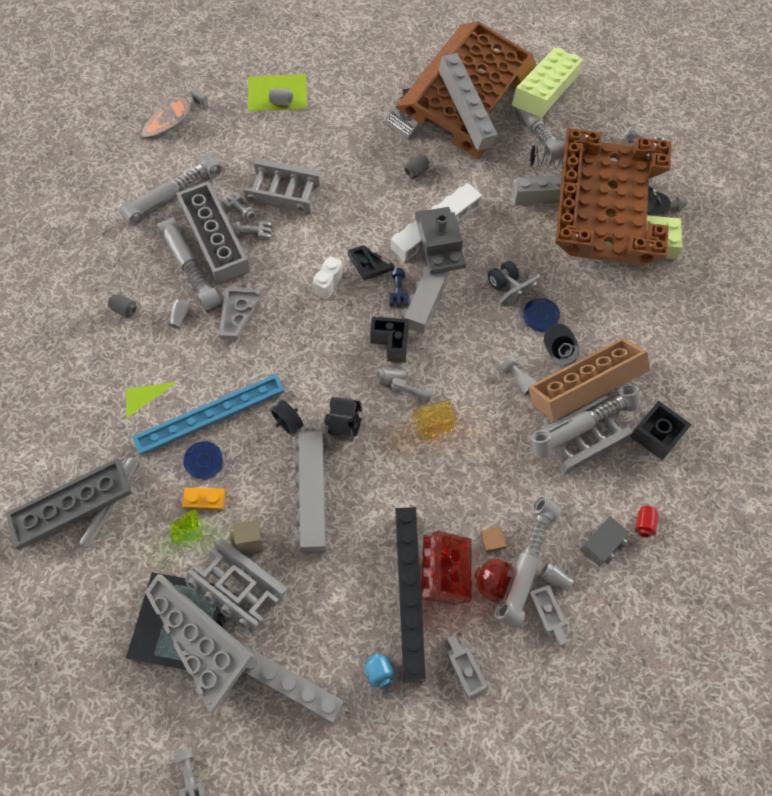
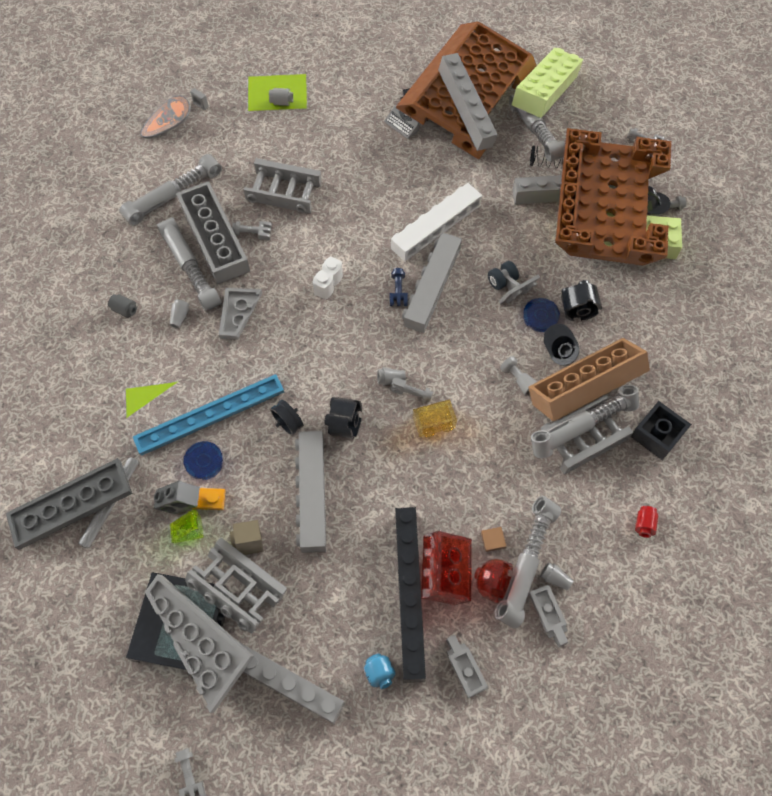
light grey hinge [222,192,256,221] -> none
black wing [347,245,394,281] -> none
black brick [370,316,409,363] -> none
dark grey brick [404,154,429,178] -> none
dark grey brick [415,207,466,274] -> none
dark grey brick [580,516,630,567] -> none
none -> dark grey brick [154,481,200,514]
none -> black brick [561,280,602,321]

